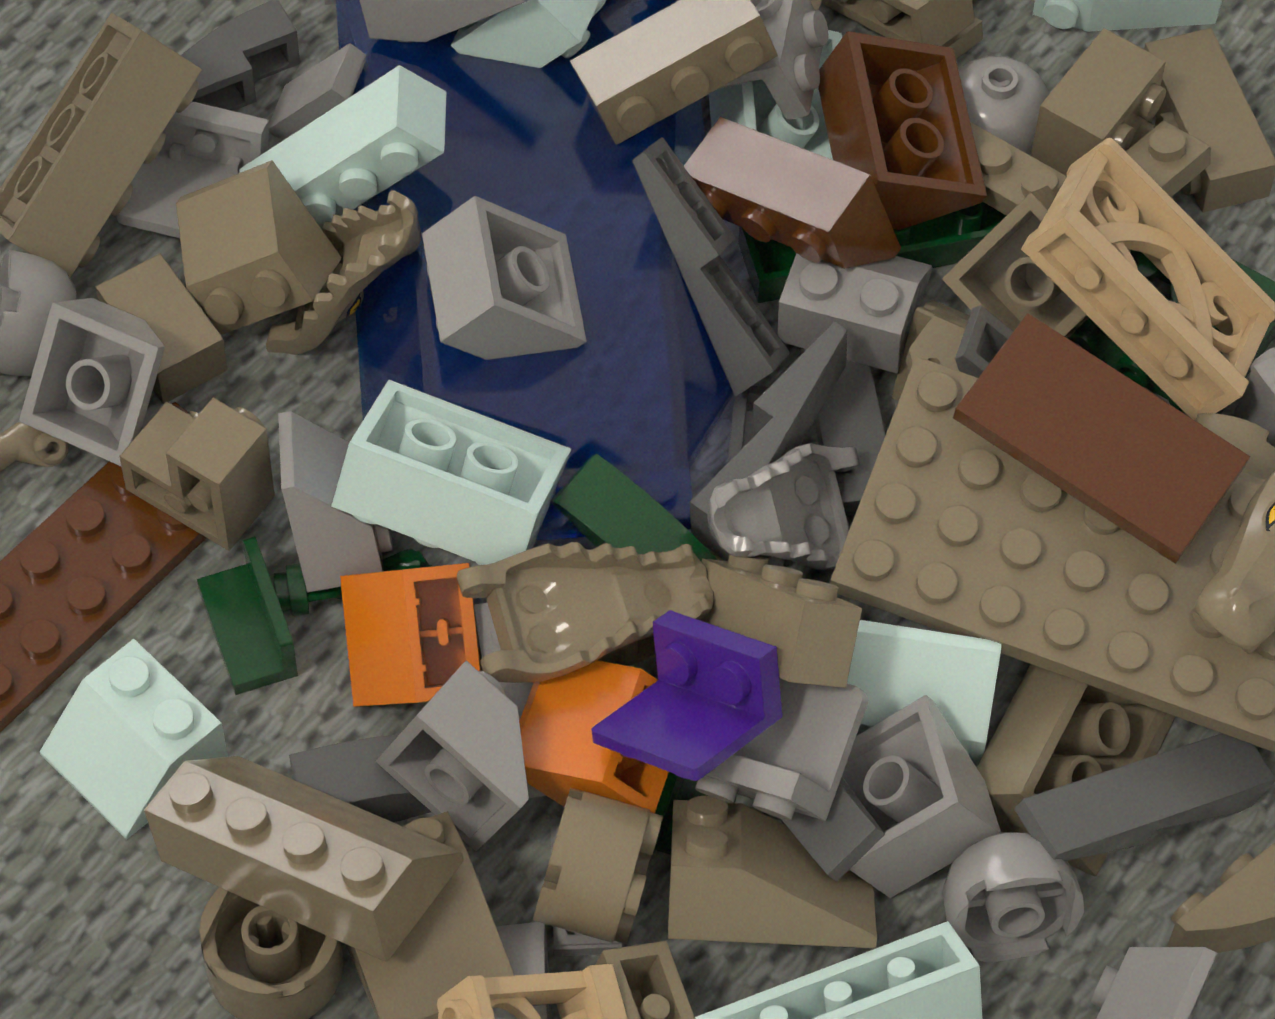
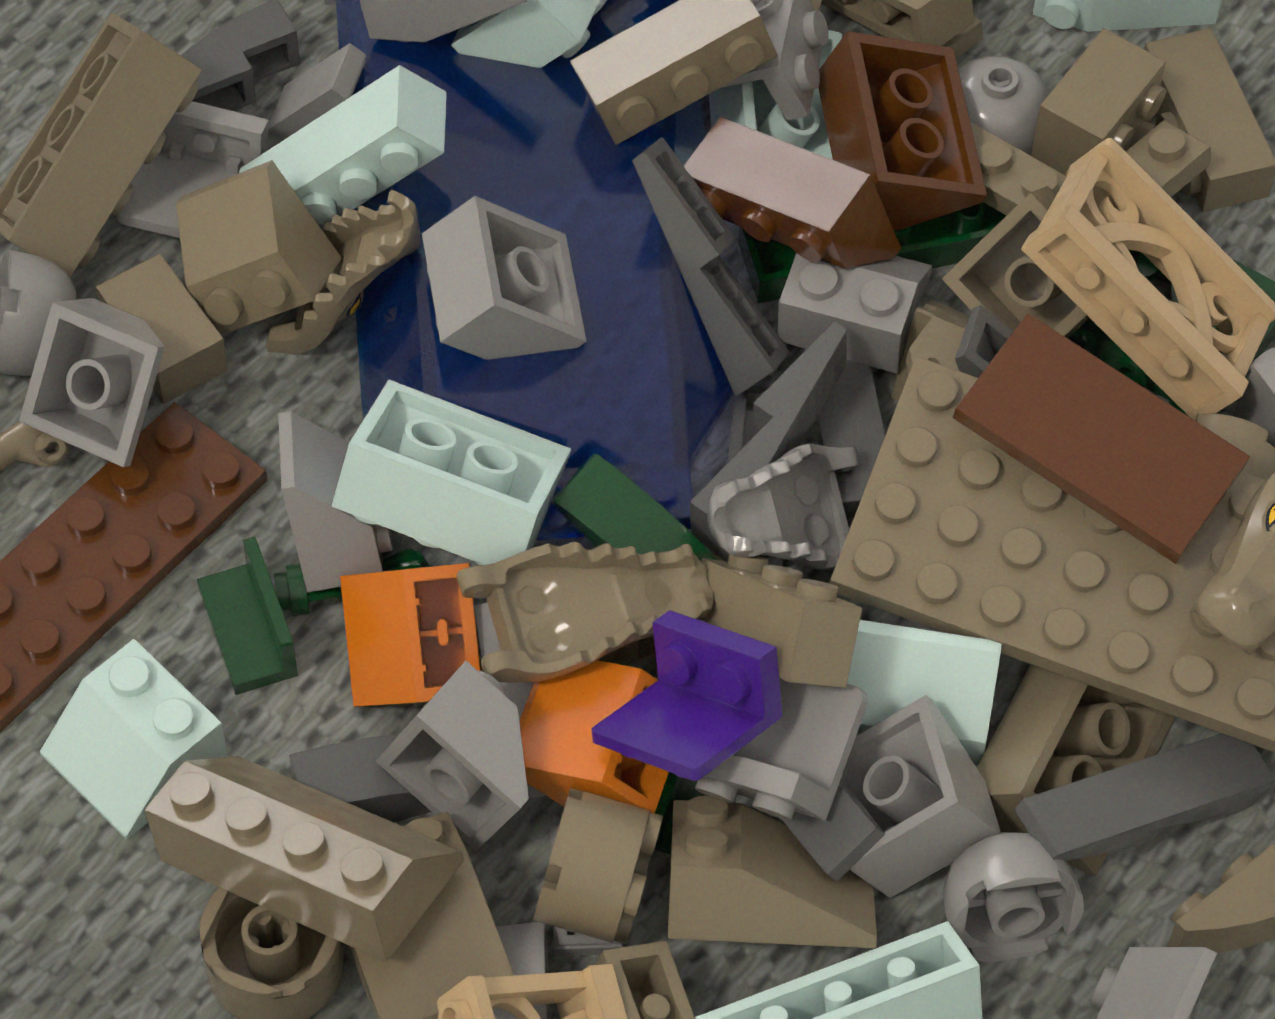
dark tan brick [119,397,275,551] -> none

